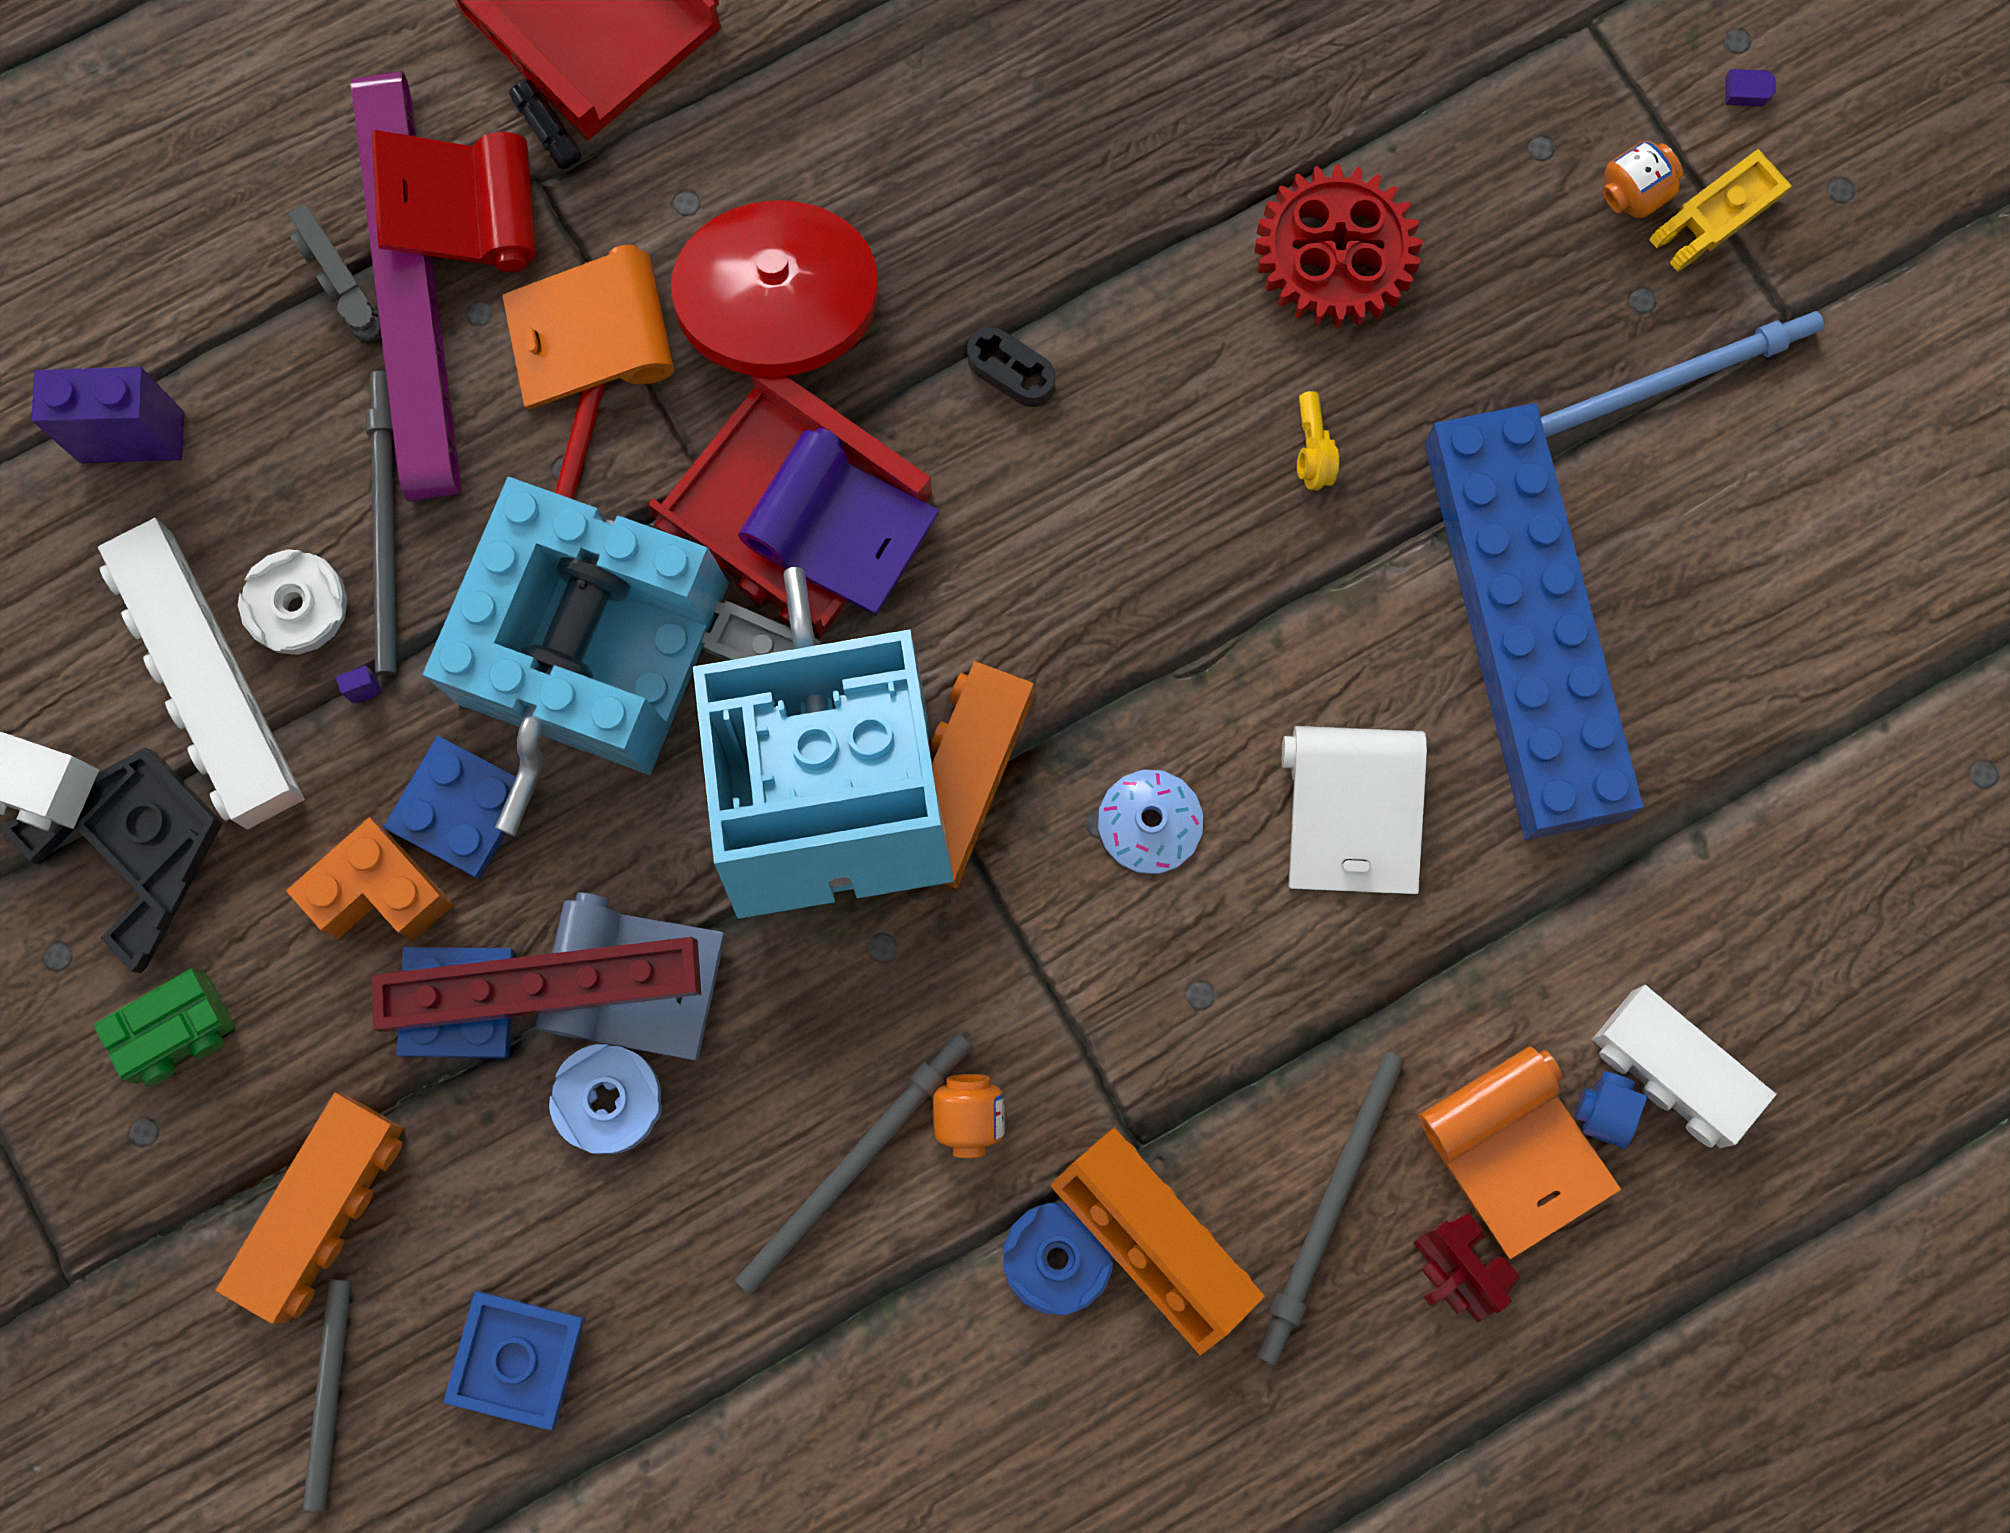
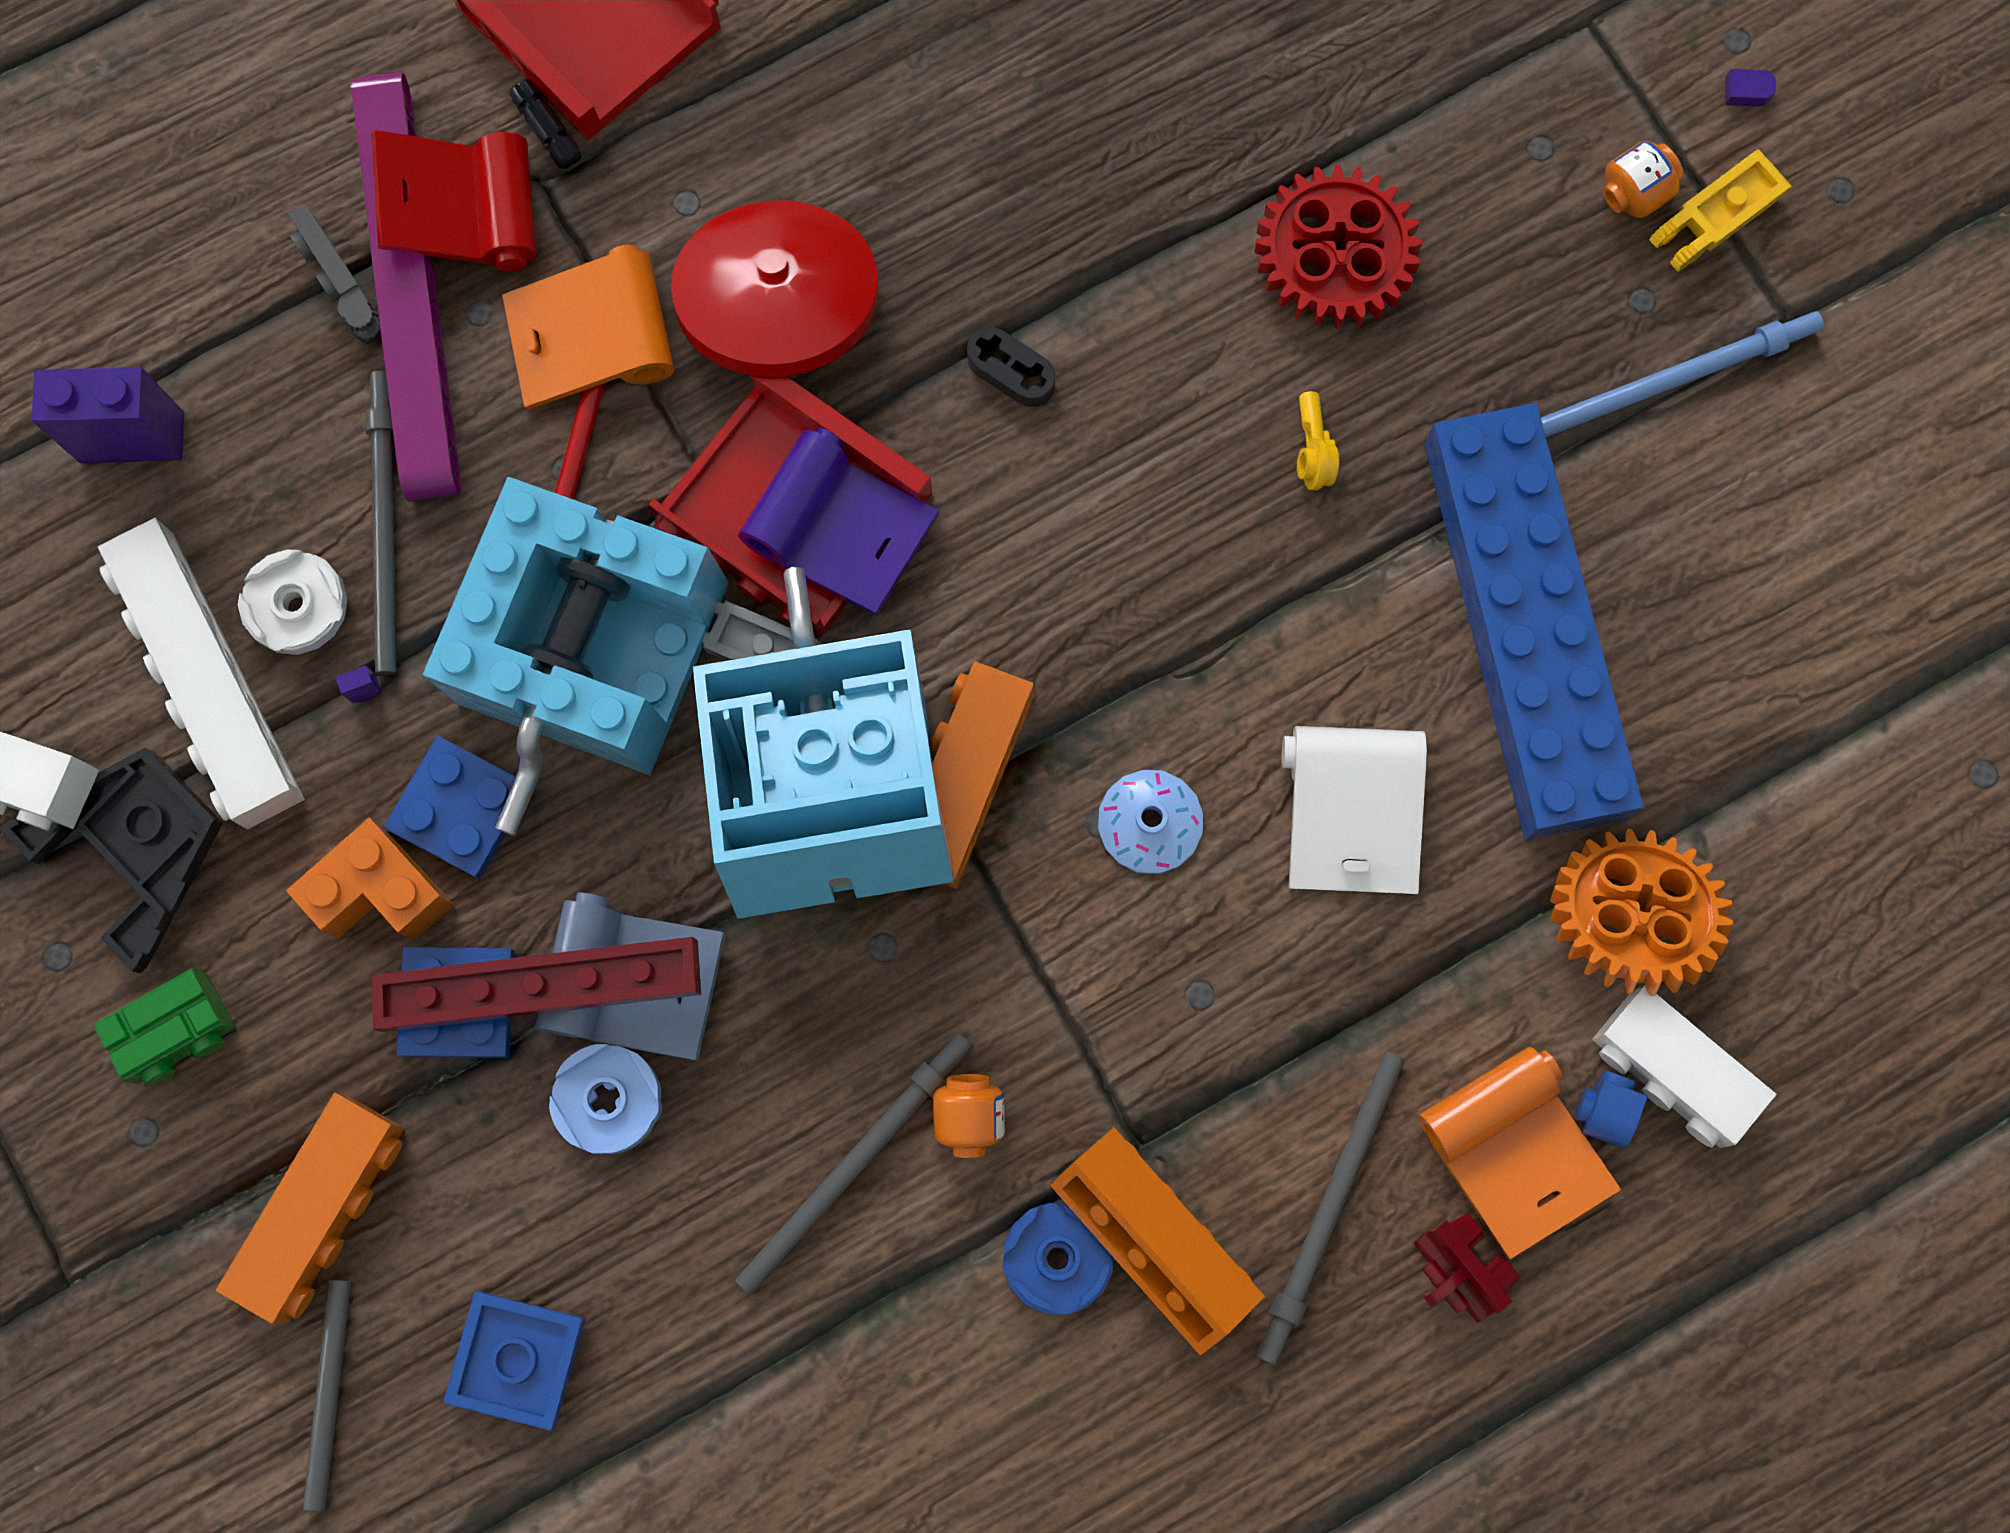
none -> orange gear [1550,829,1733,996]

